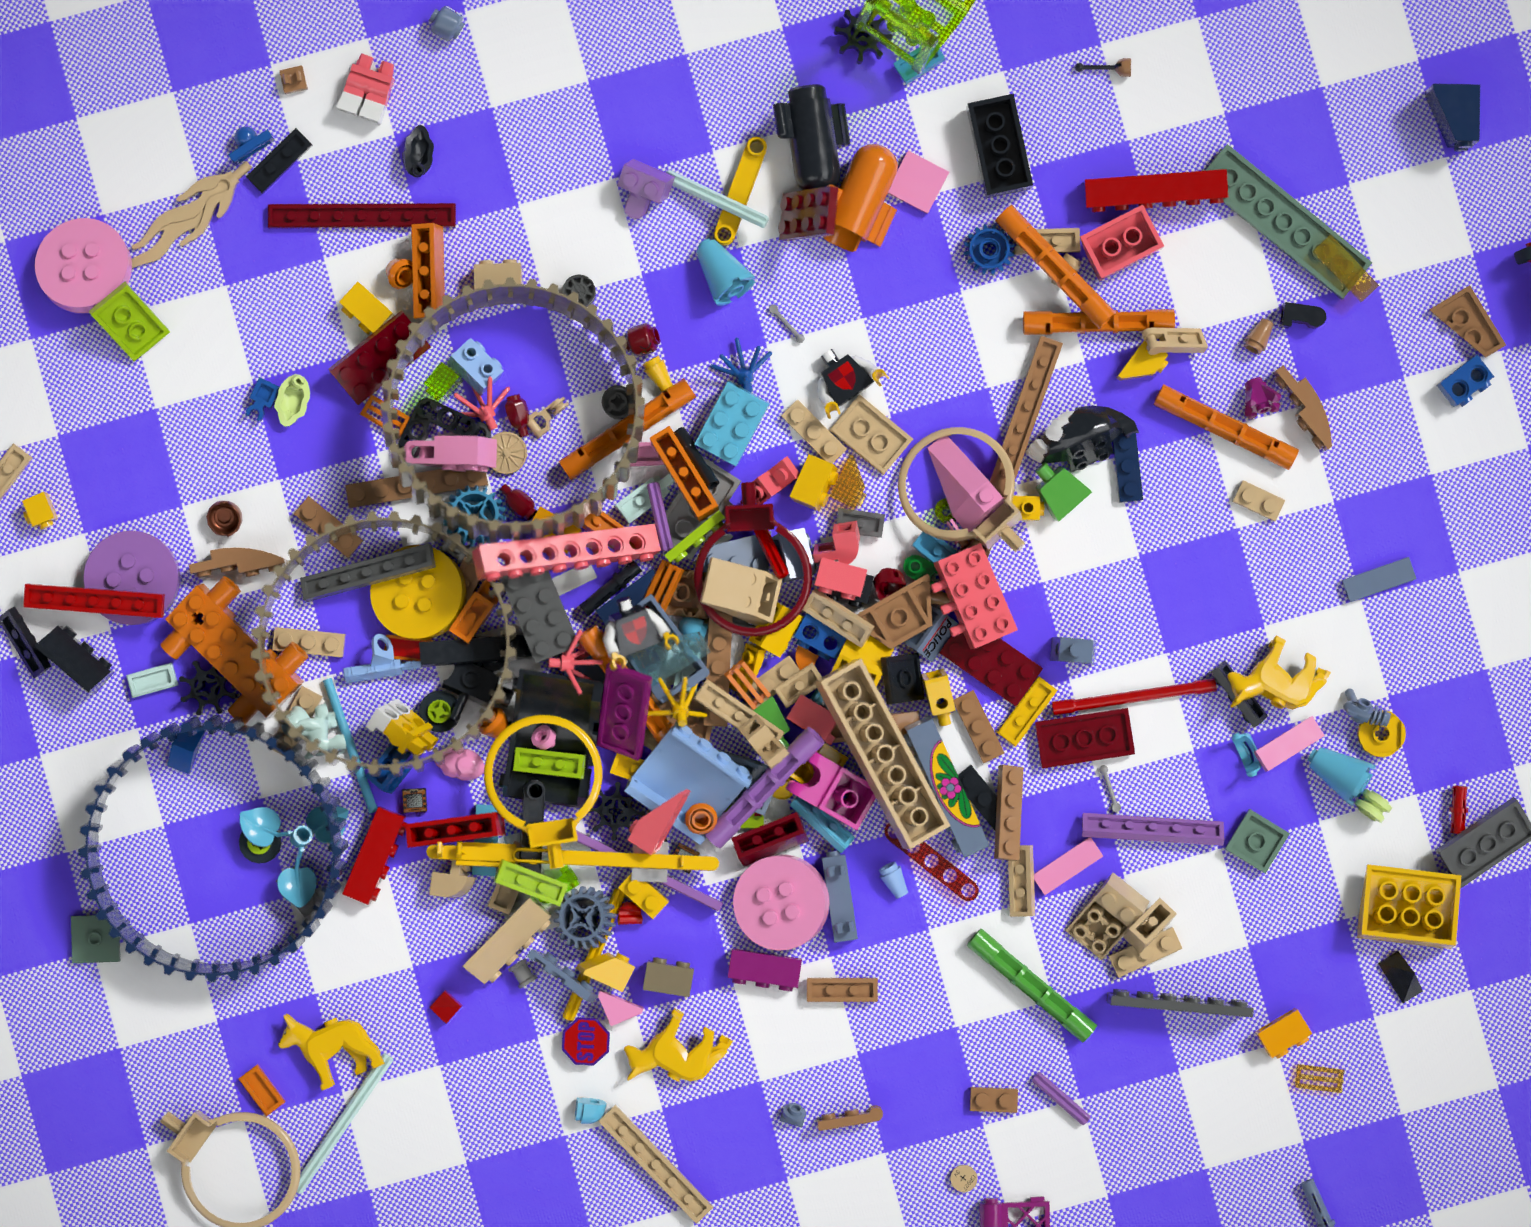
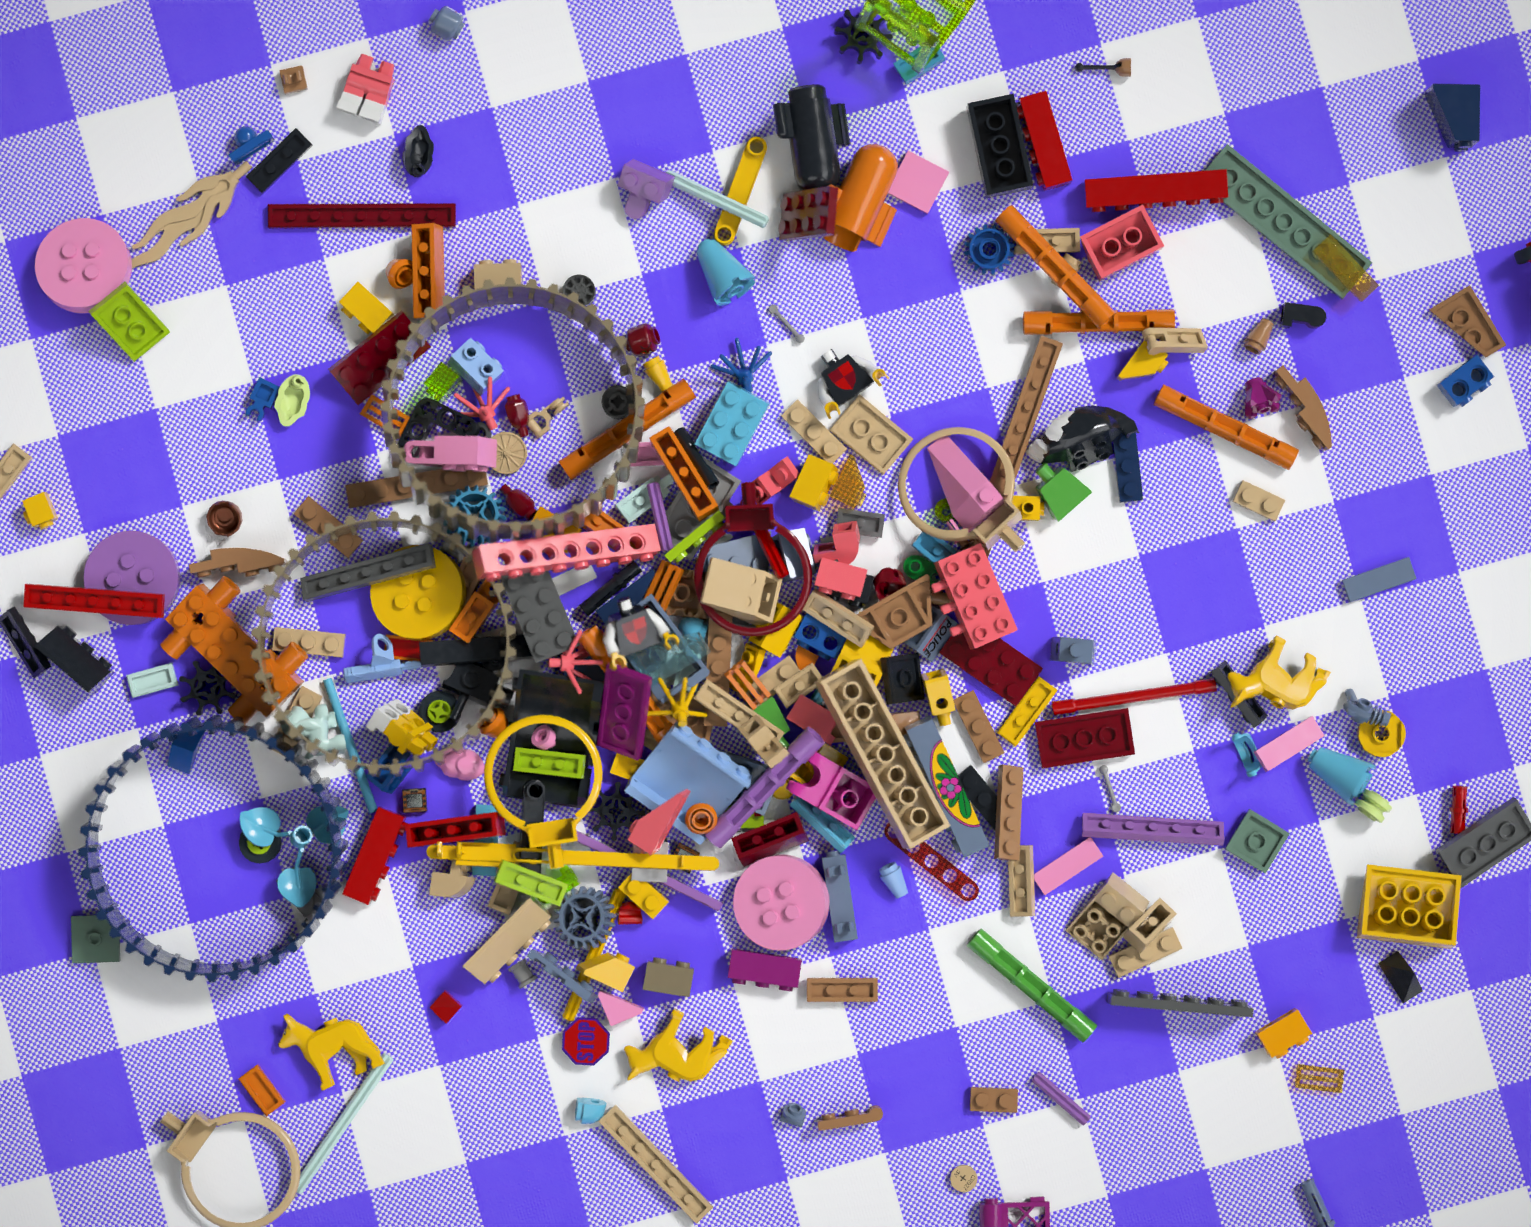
none -> red brick [1016,91,1073,191]

